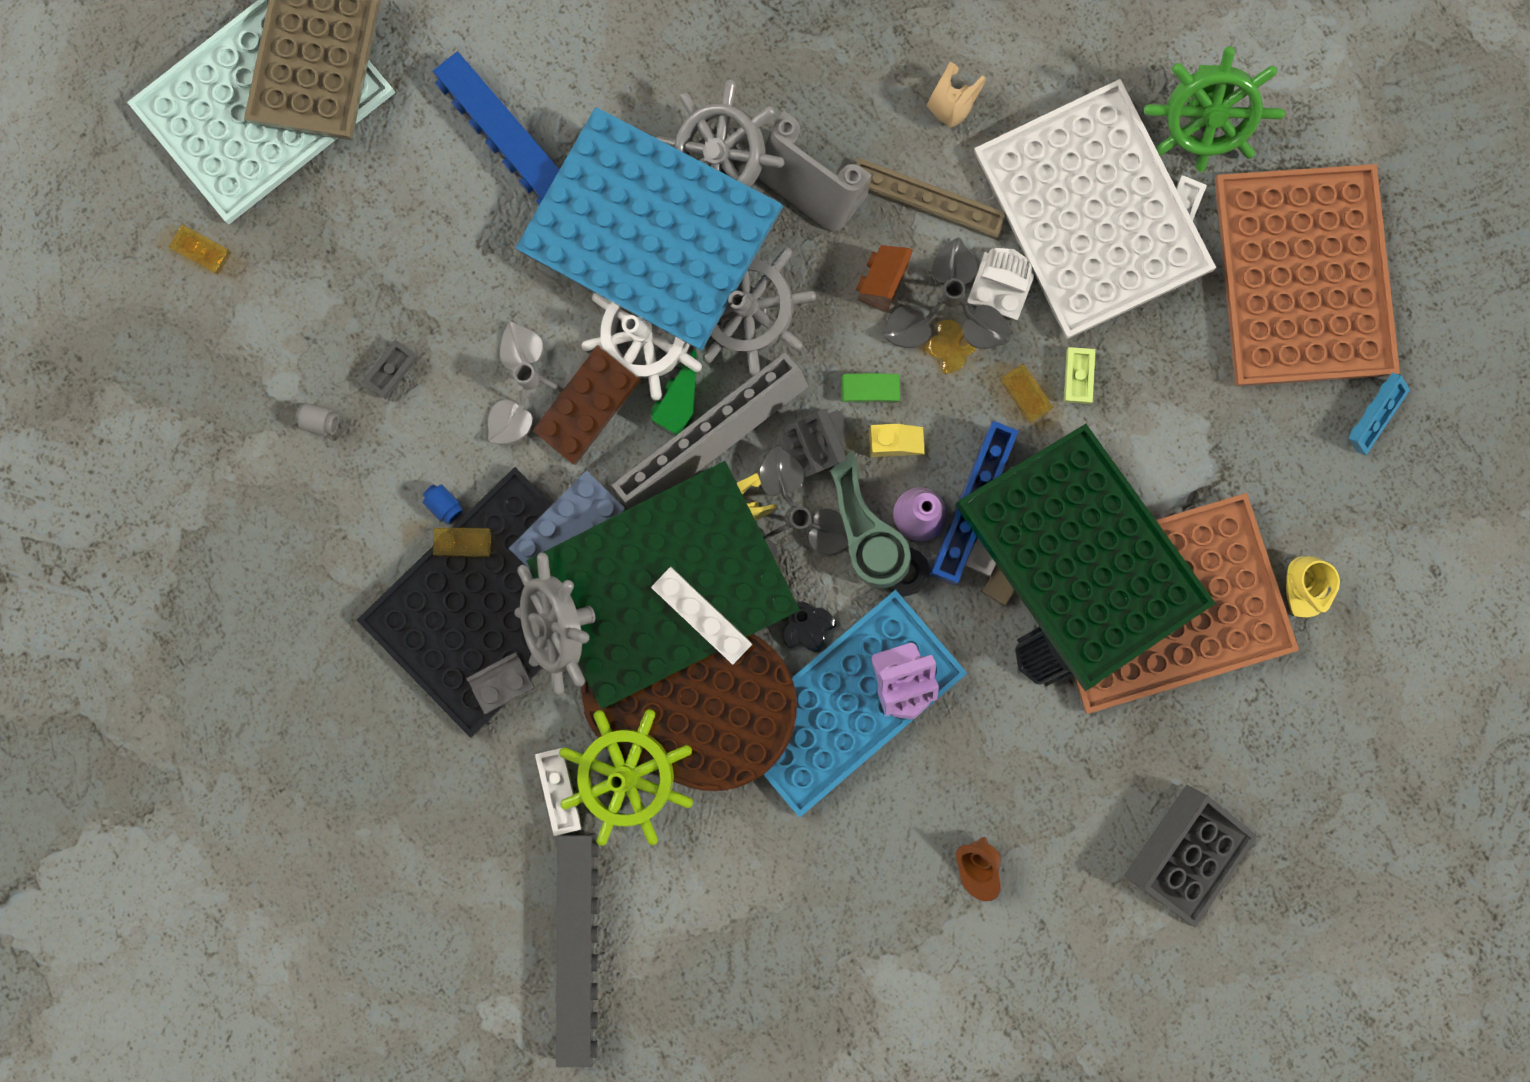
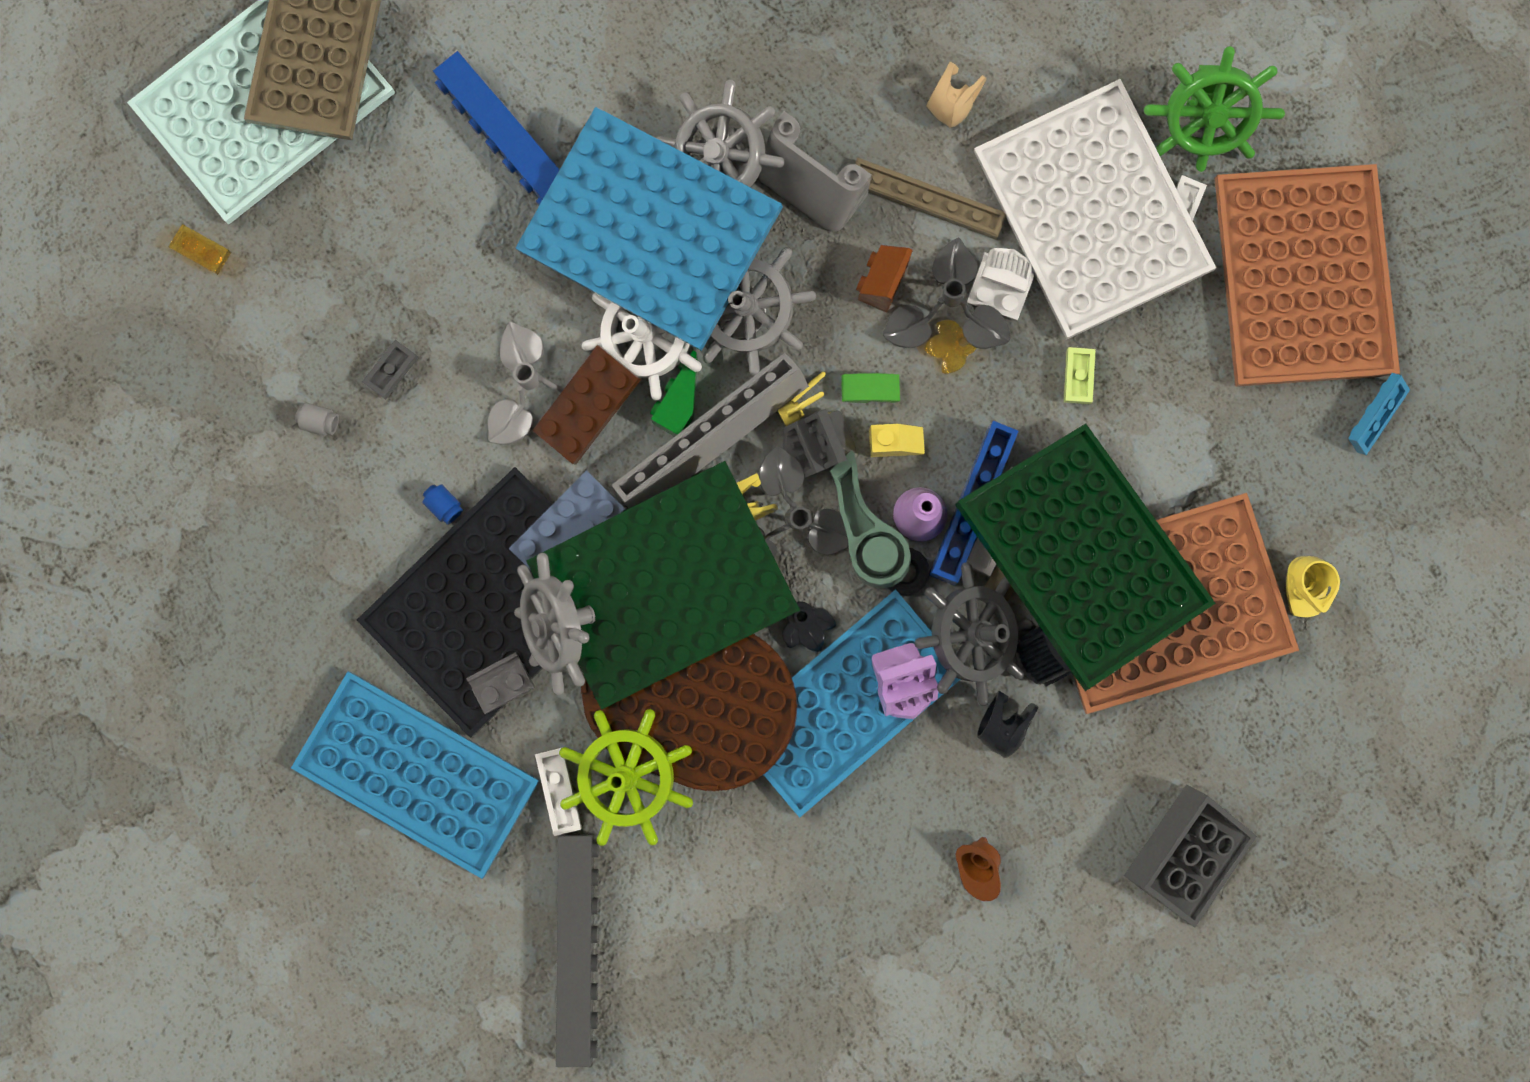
clear yellow plate [433,528,491,557] -> none
white plate [651,567,752,664] -> none
clear yellow plate [1000,363,1054,424] -> none
none -> dark azure plate [291,671,540,879]
none -> light yellow plant [778,372,831,426]
none -> dark grey piece [914,562,1033,706]
none -> black helmet [977,691,1039,758]

